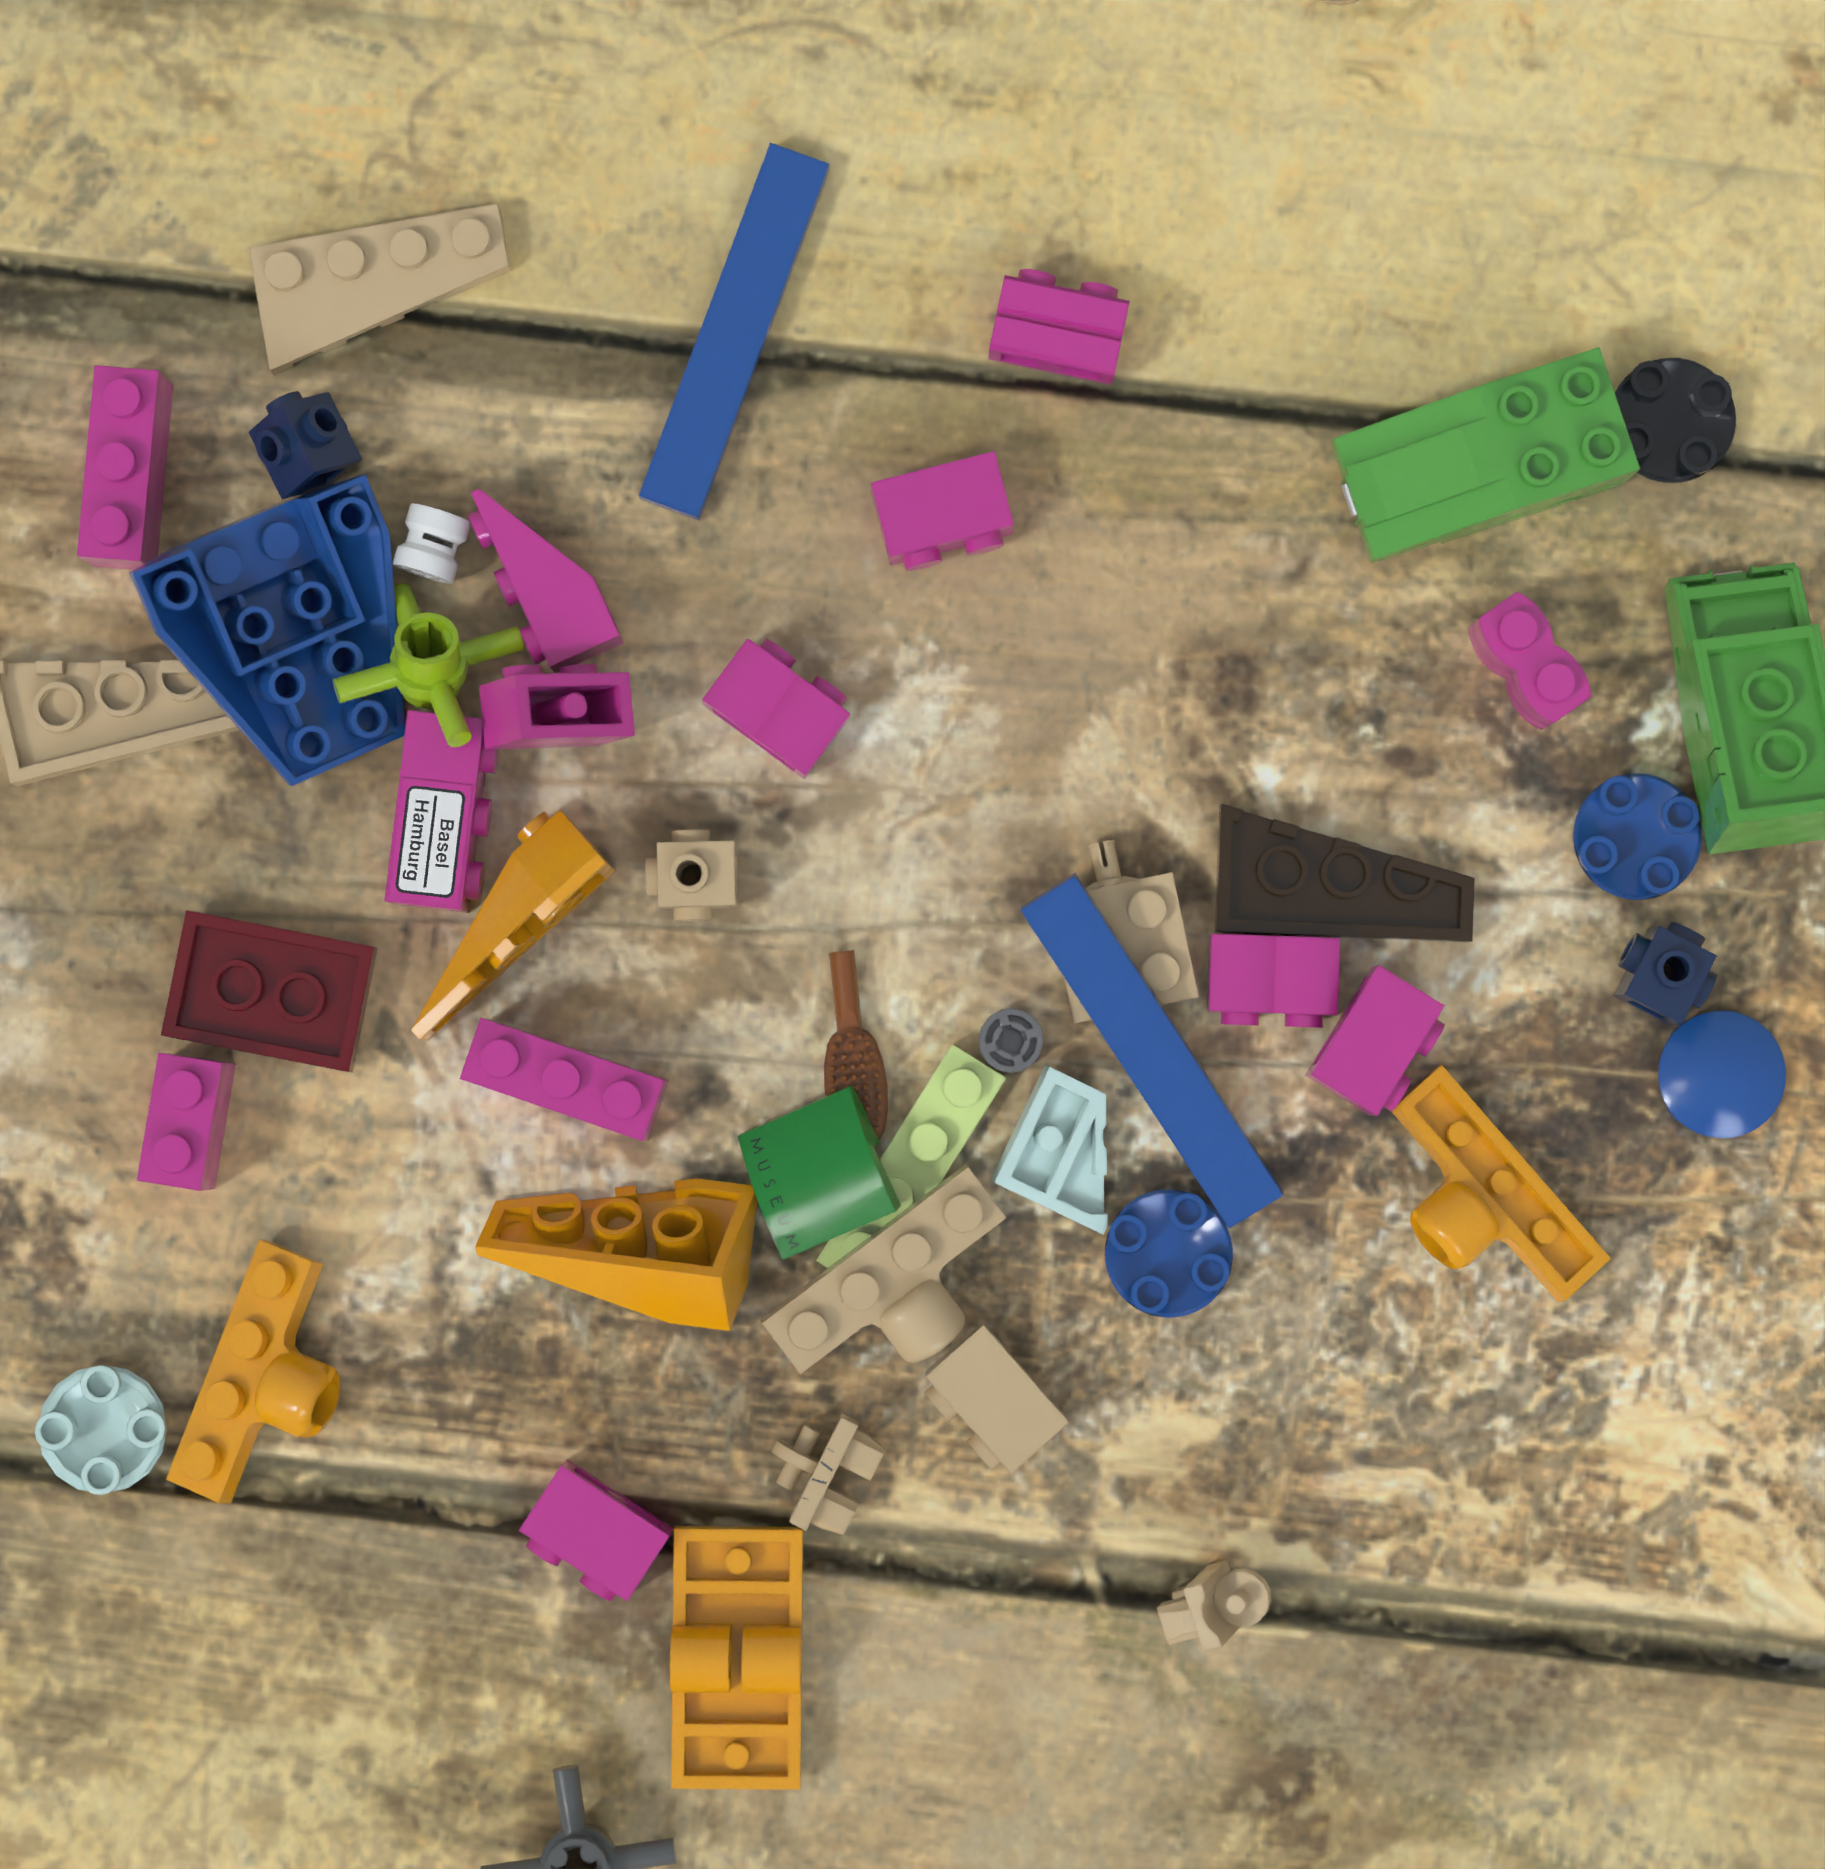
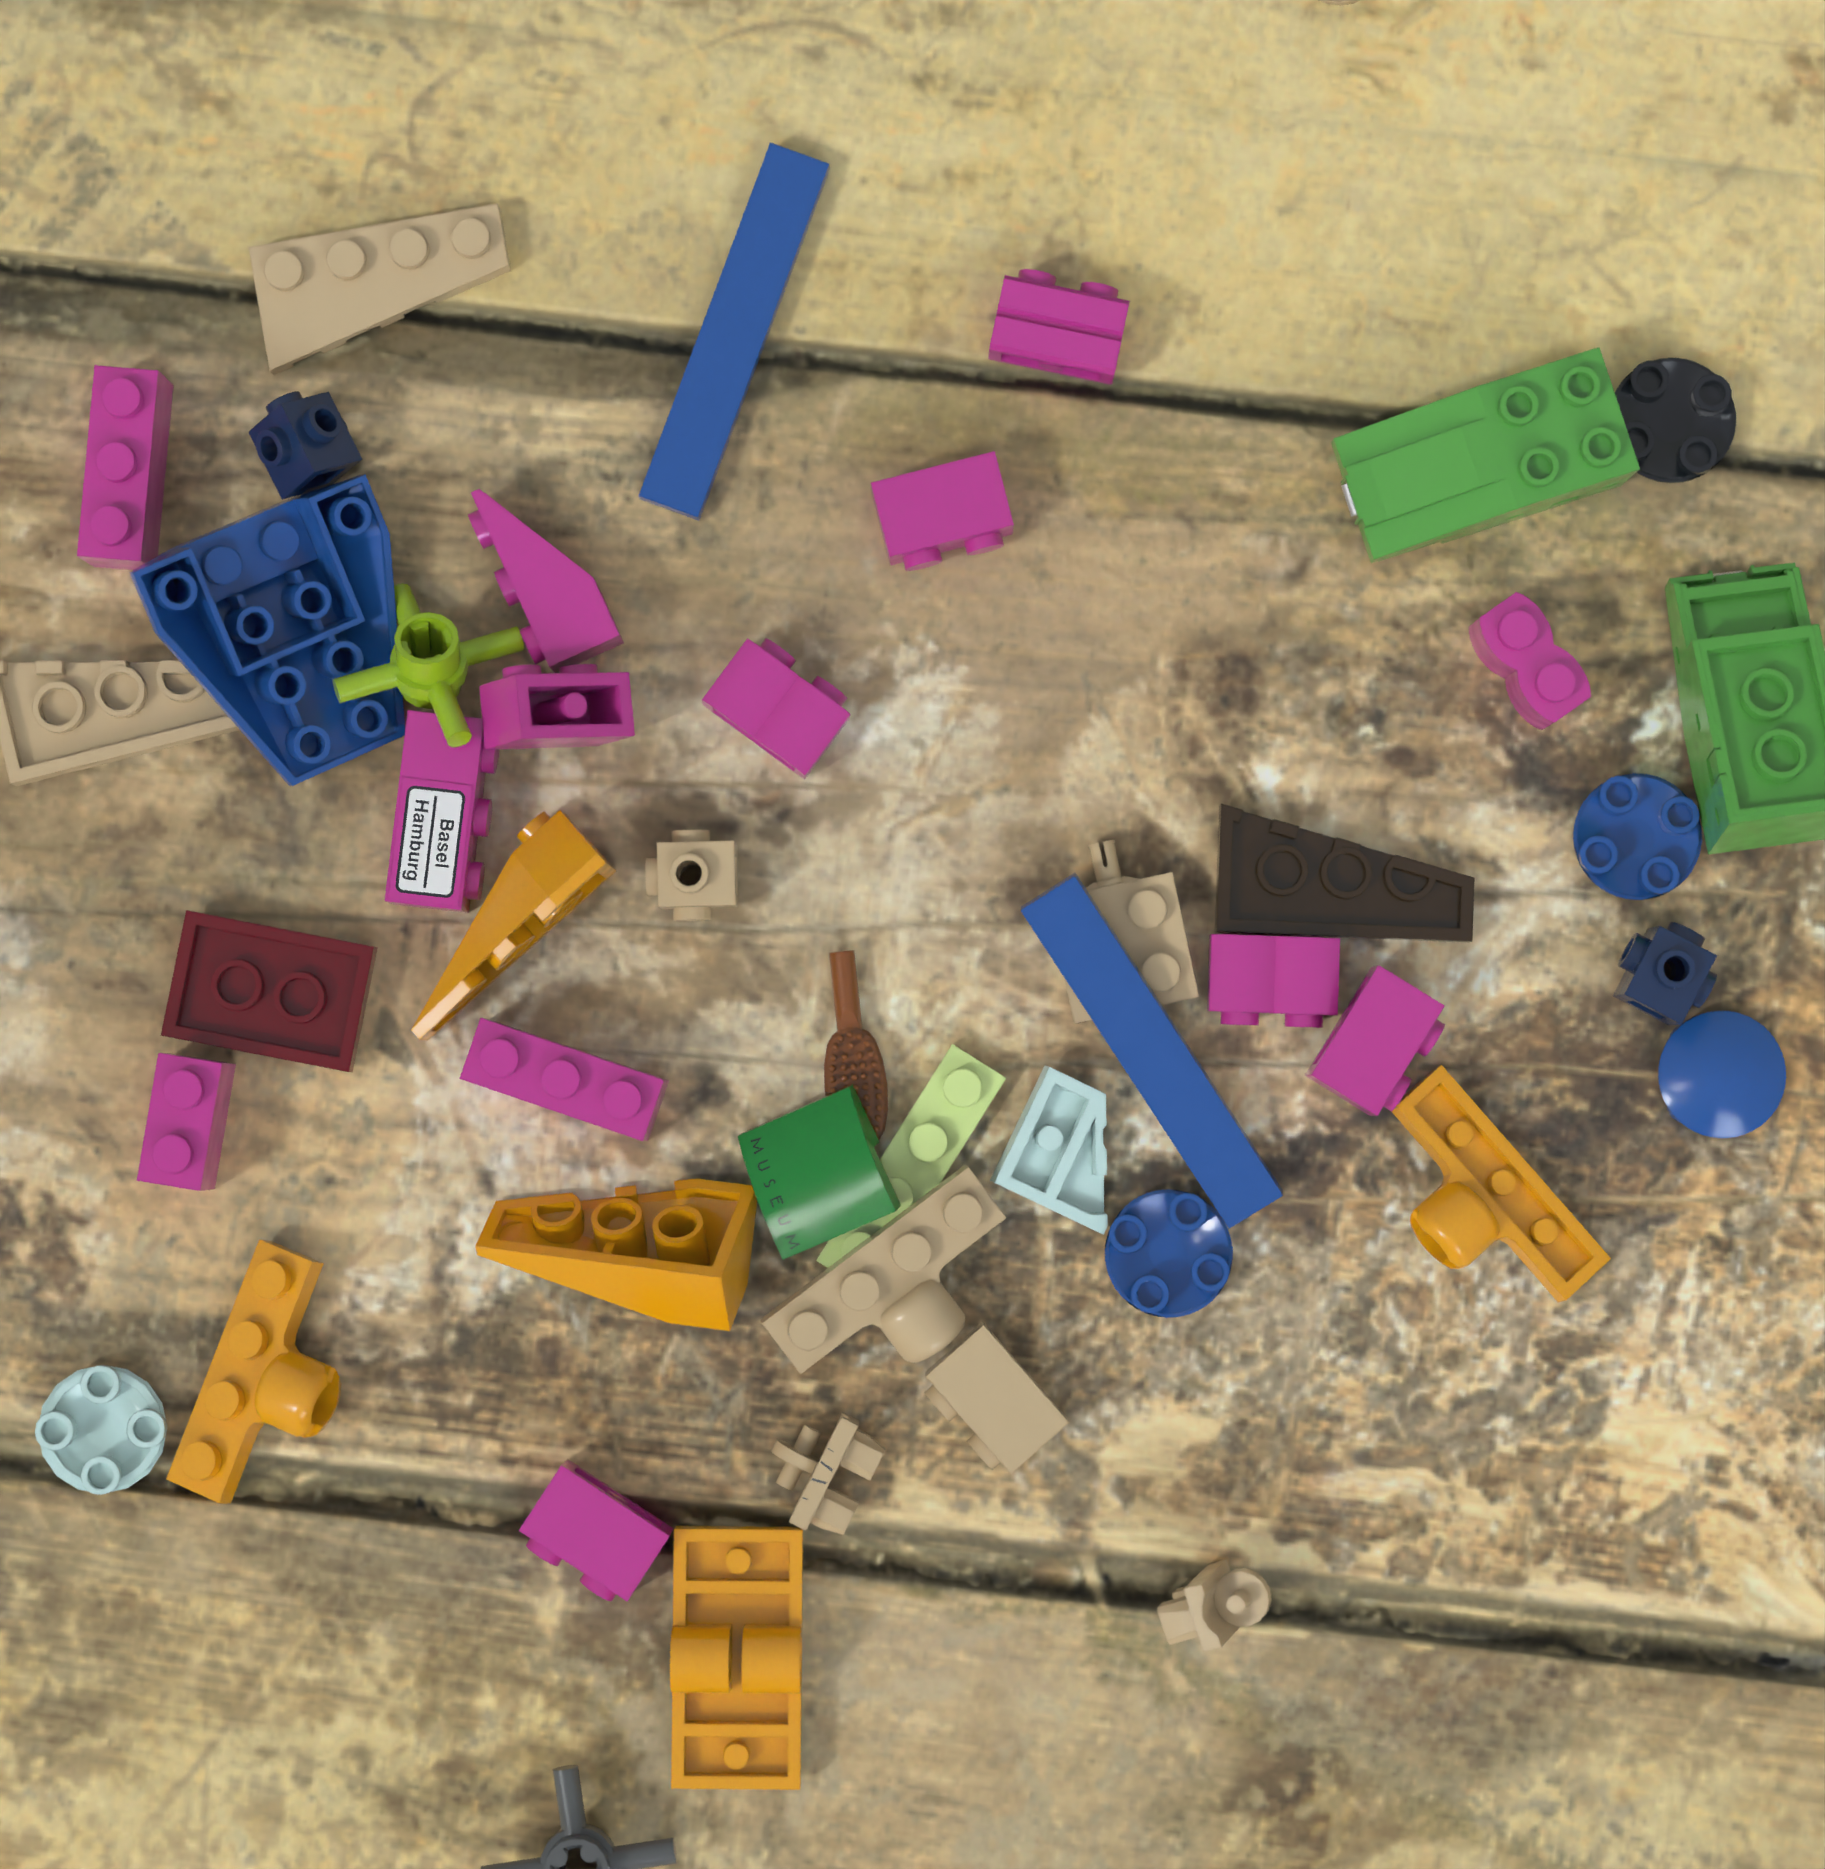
white wheel [392,503,471,584] -> none
flat silver wheel [978,1008,1043,1073] -> none

